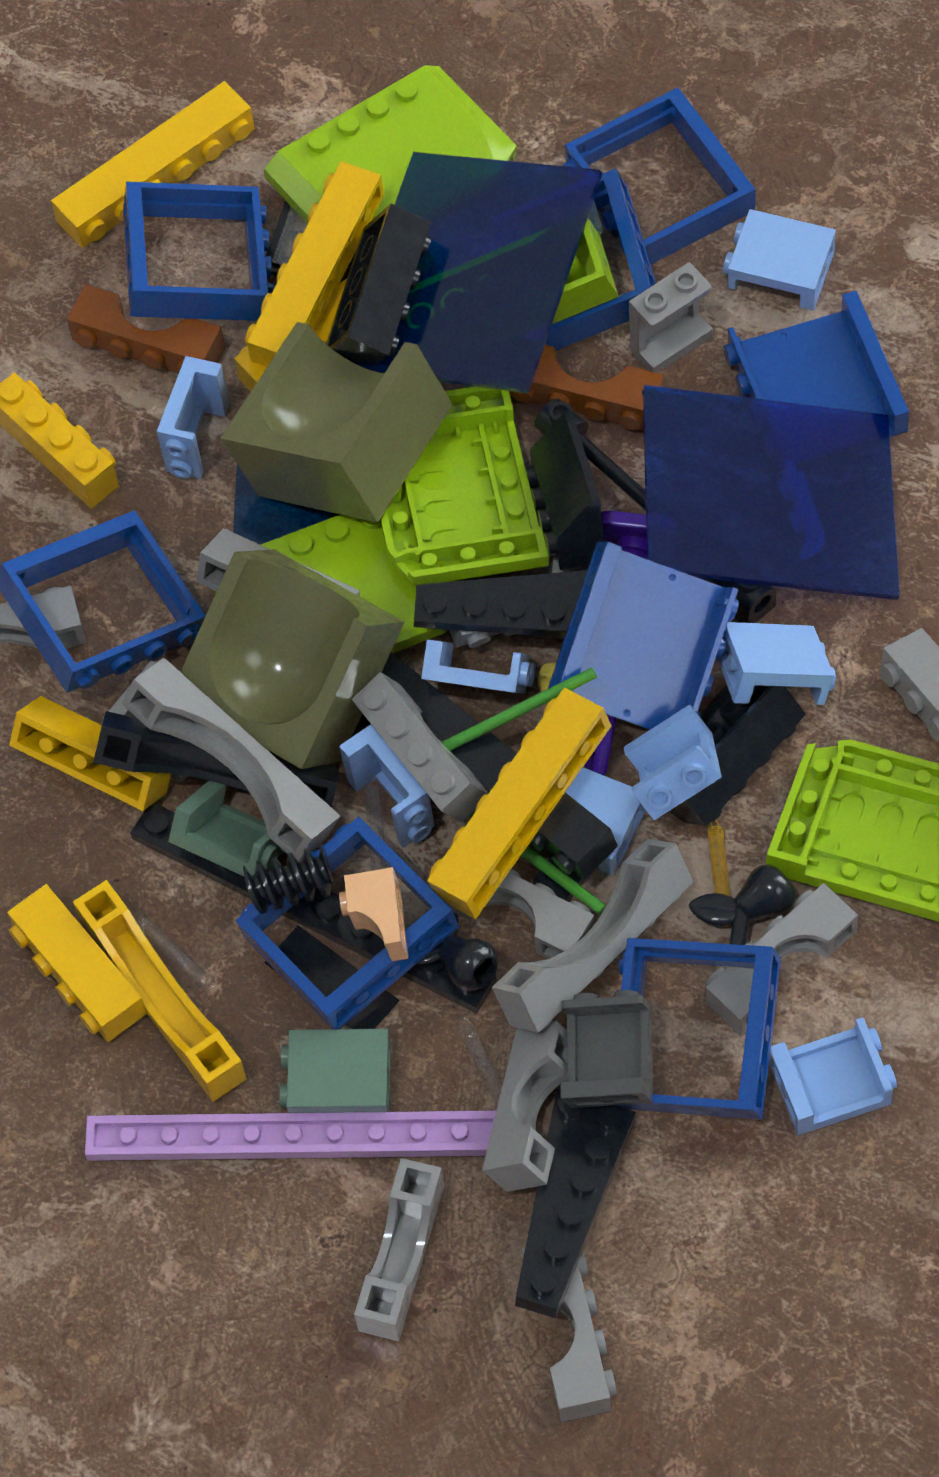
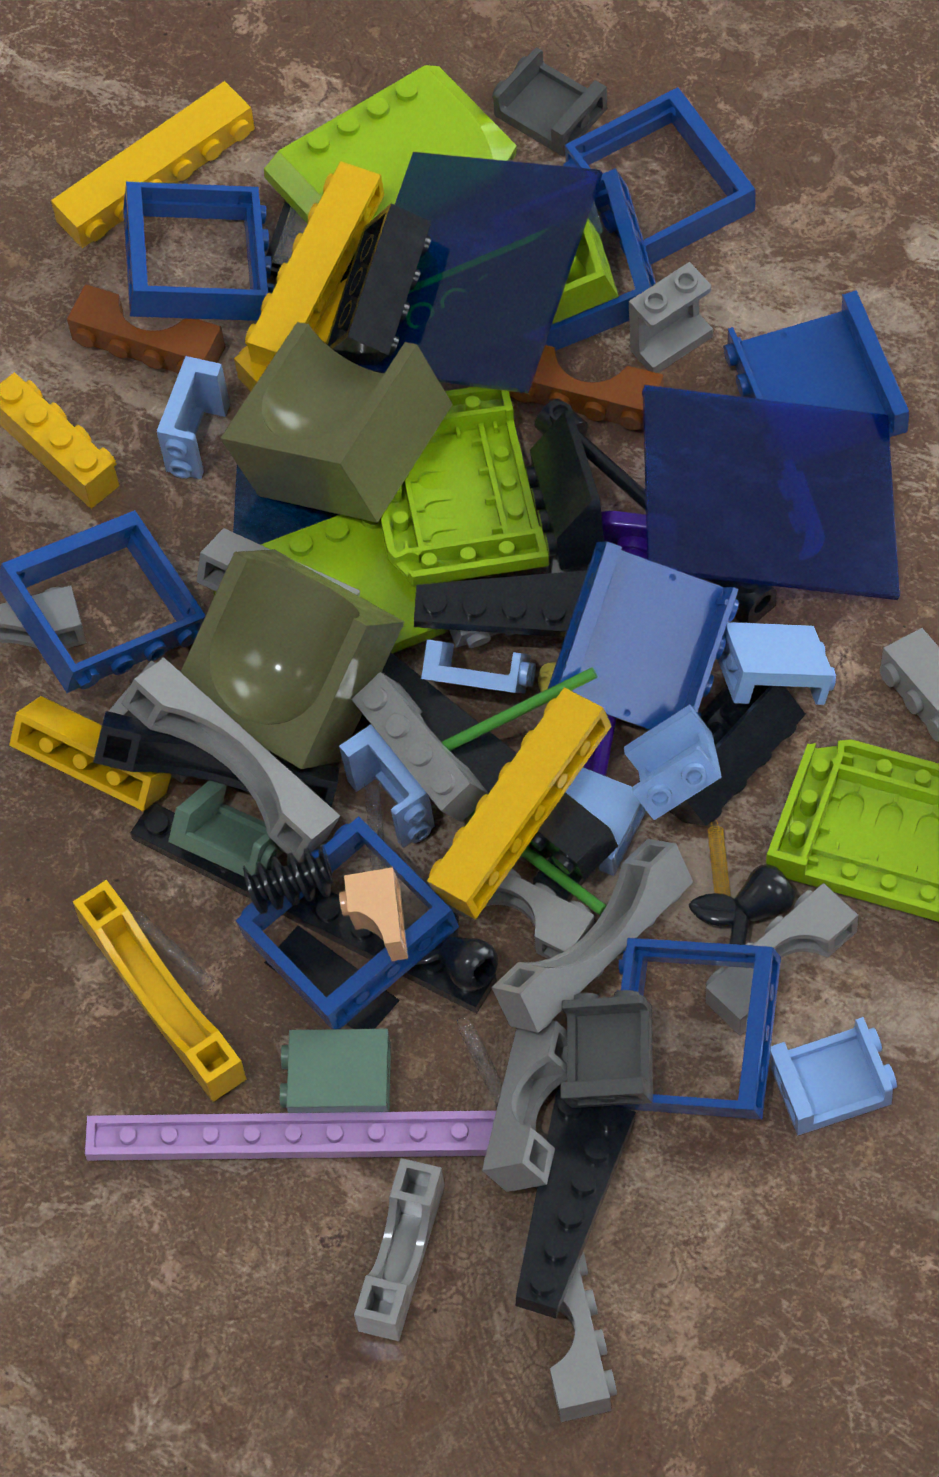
yellow brick [7,884,147,1042] -> none
light blue panel [723,209,836,311] -> none
none -> dark grey panel [492,47,608,157]

